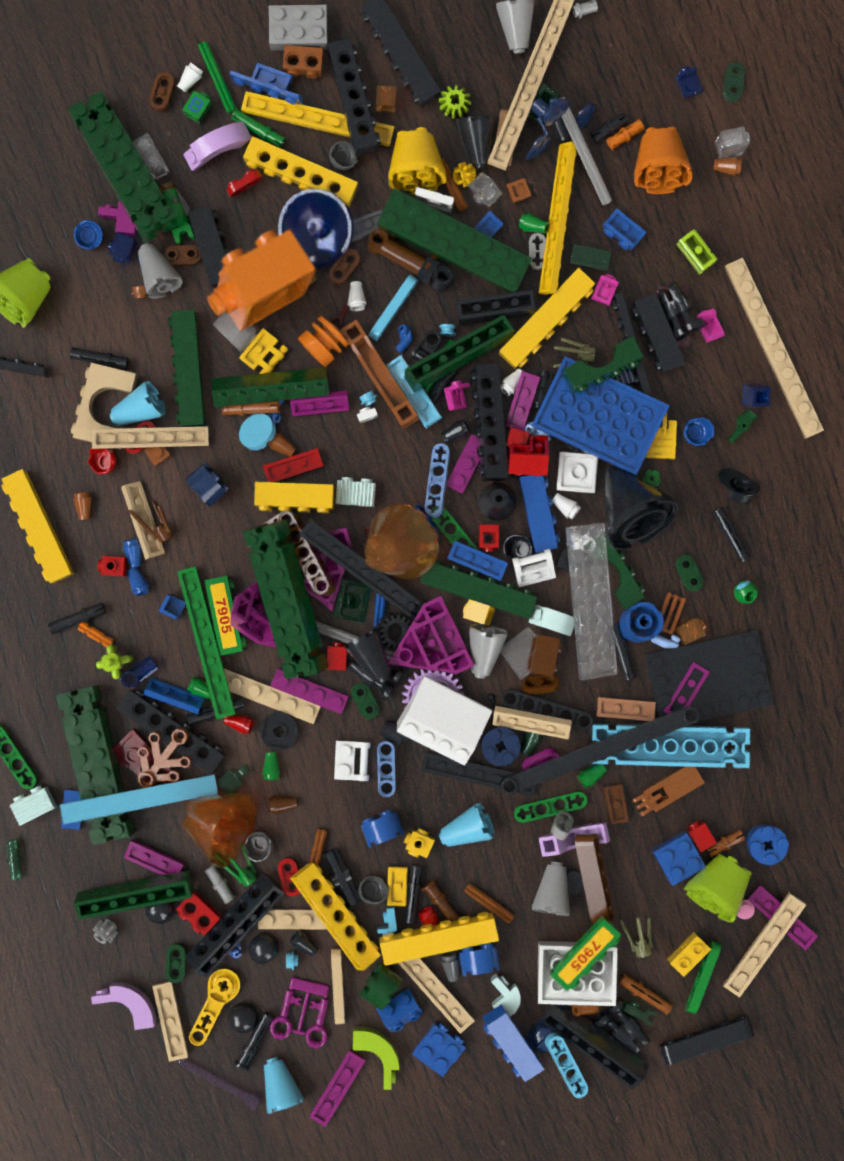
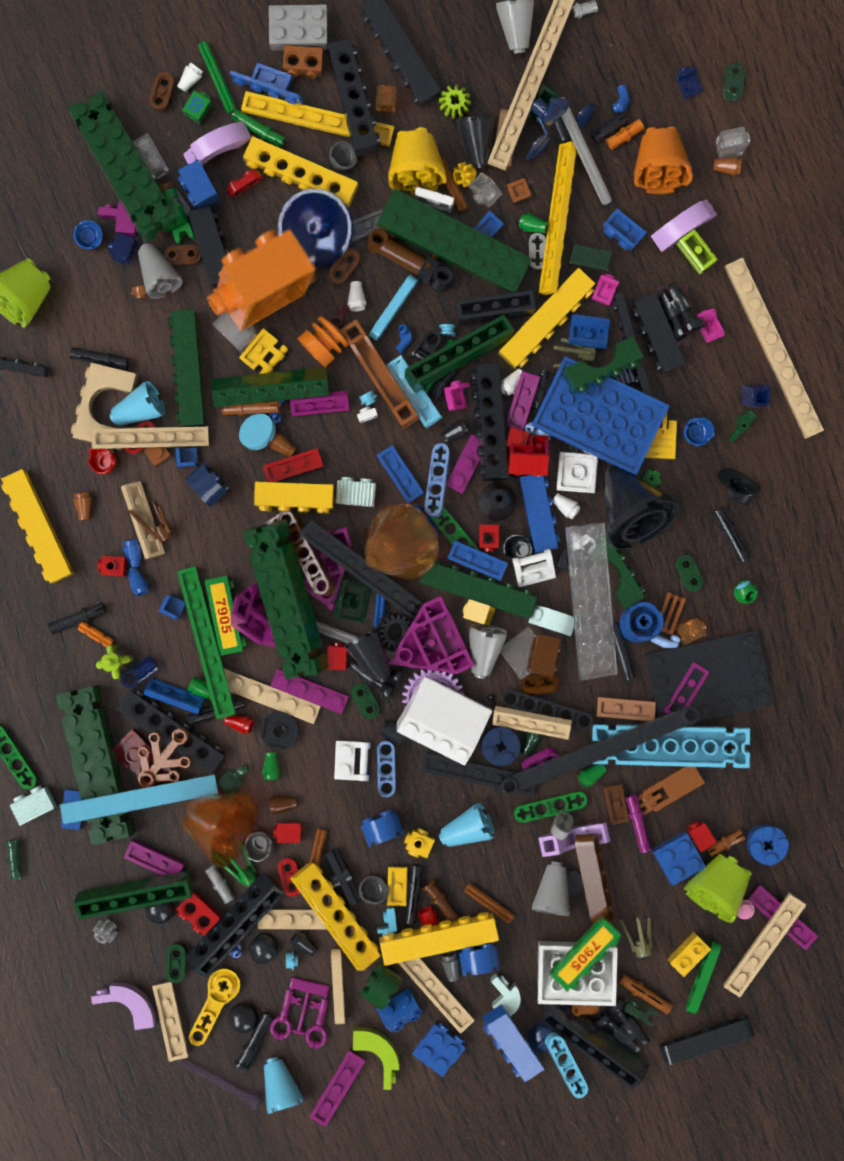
none -> blue panel [175,447,199,469]
none -> blue brick [178,159,221,209]
none -> red brick [274,821,302,843]
none -> blue plate [376,445,424,504]
none -> blue bracket [568,314,610,349]
none -> blue arm [613,85,630,113]
none -> magenta pin [625,794,652,853]
none -> lavender arch [651,199,717,252]

